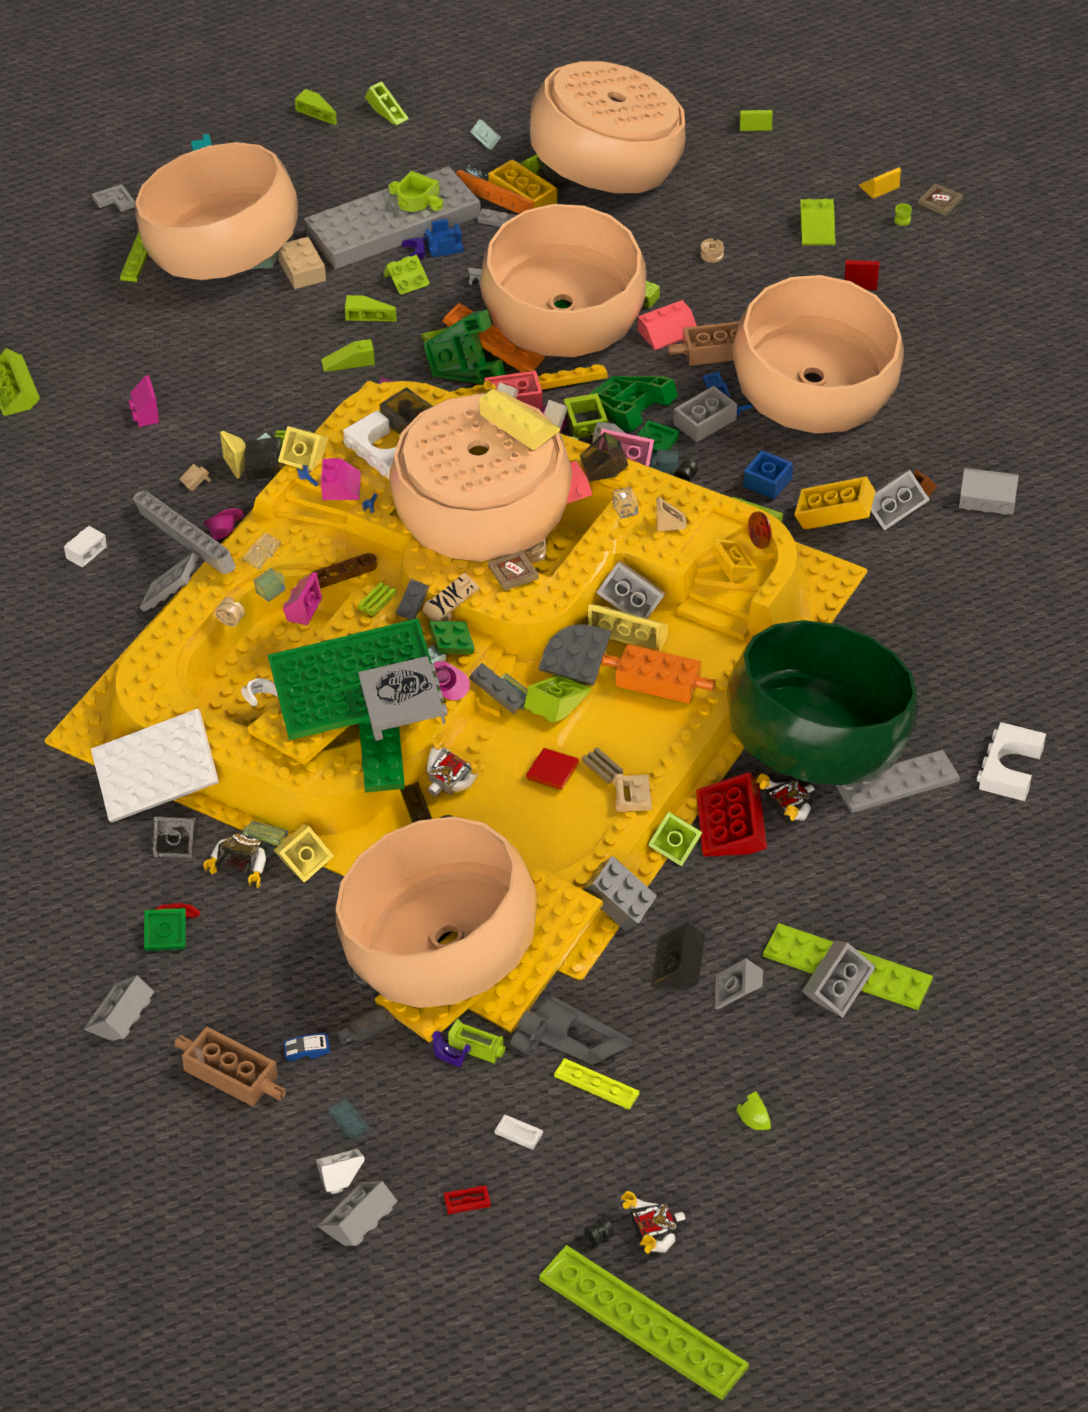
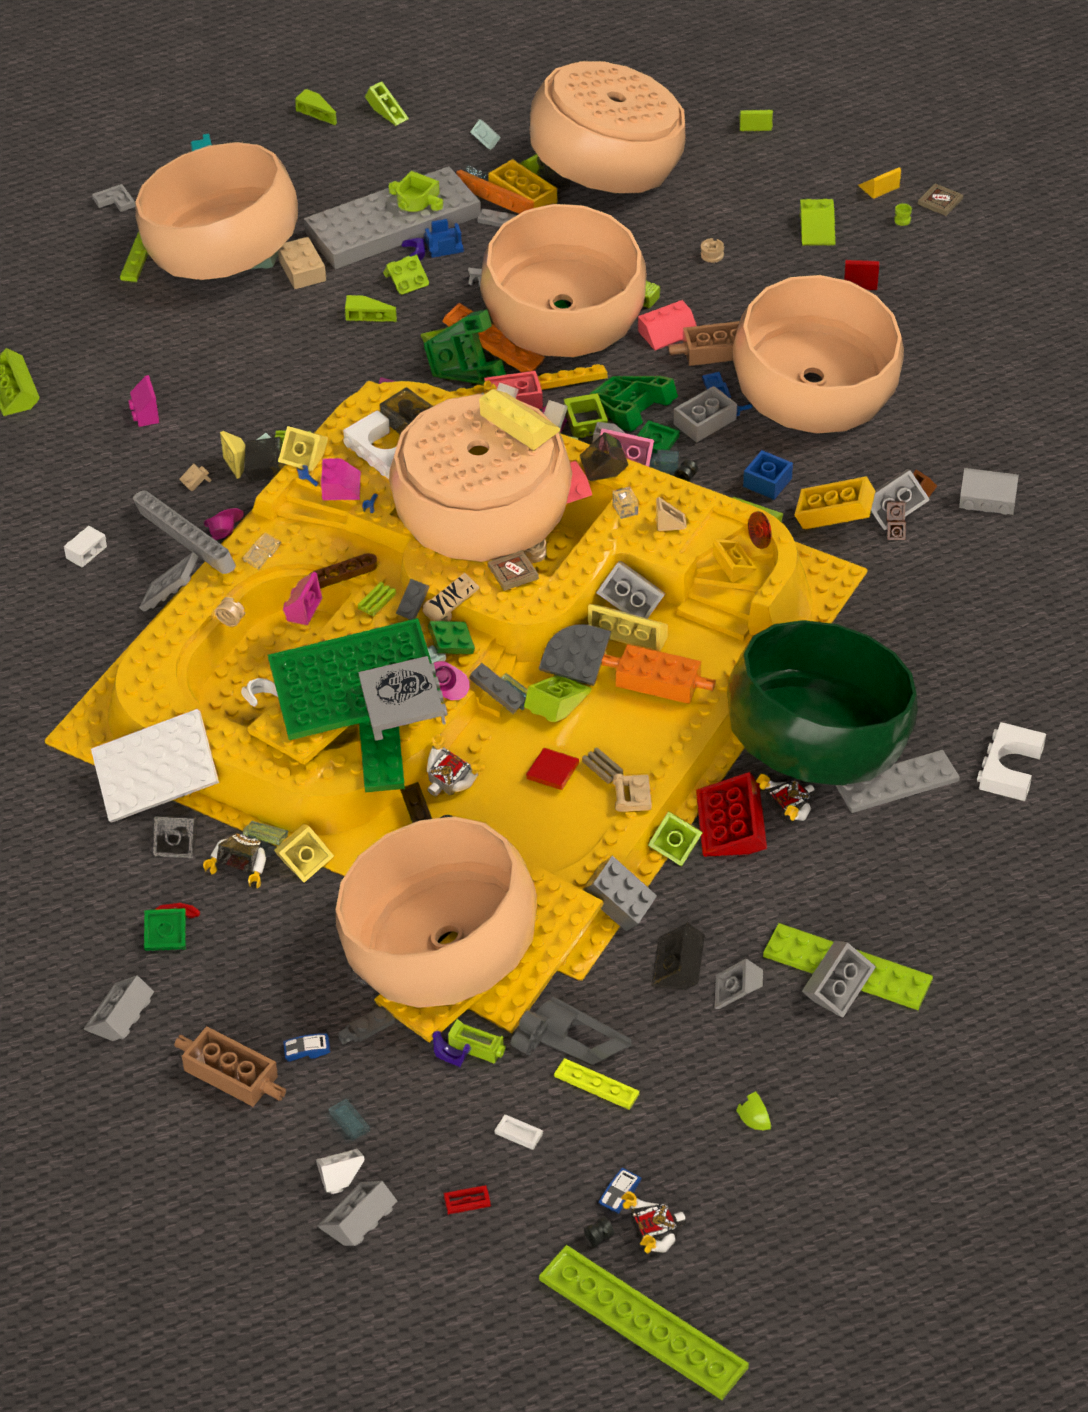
clear light blue brick [253,568,286,602] -> none
lime slope [321,339,375,372] -> none
none -> slope [598,1168,642,1214]
none -> reddish brown slope [886,501,906,540]

